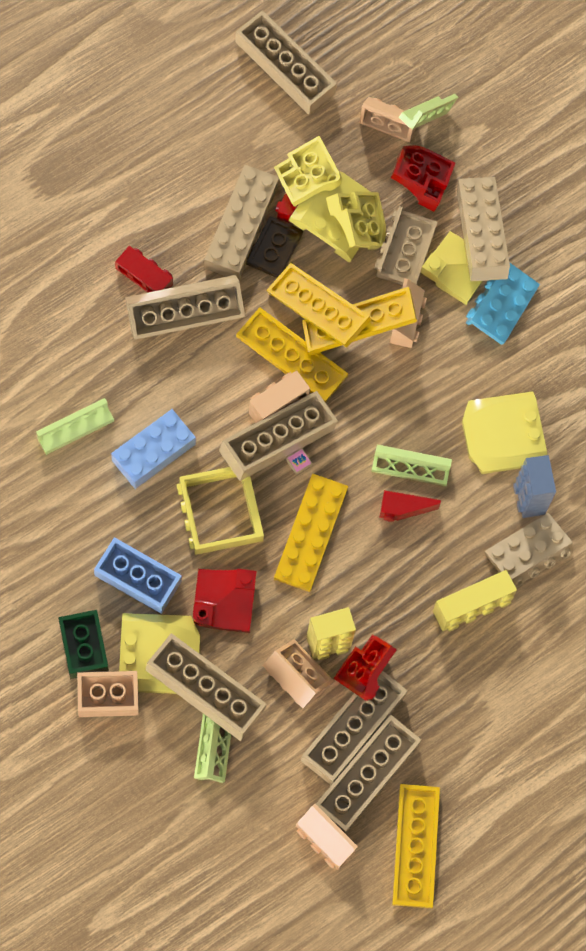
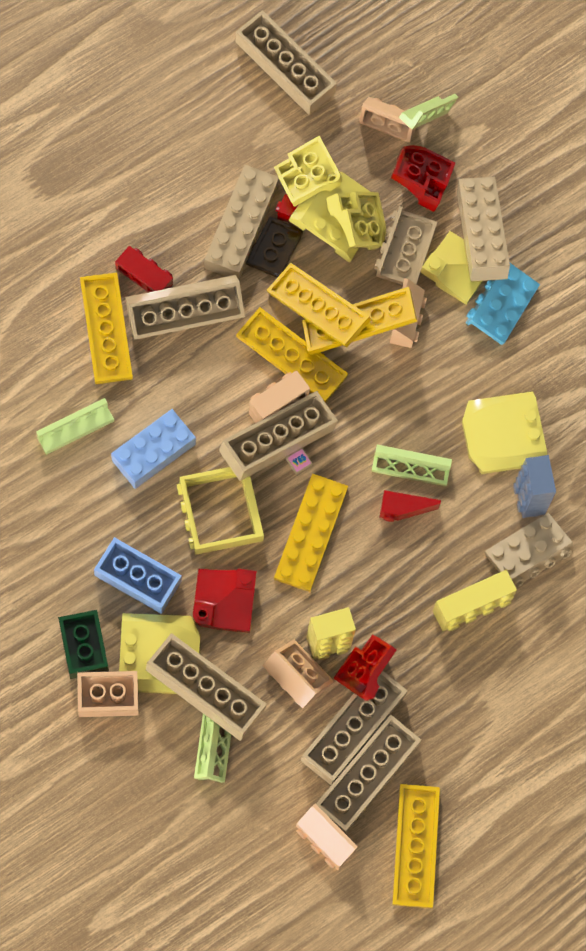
none -> yellow plate [80,272,133,384]

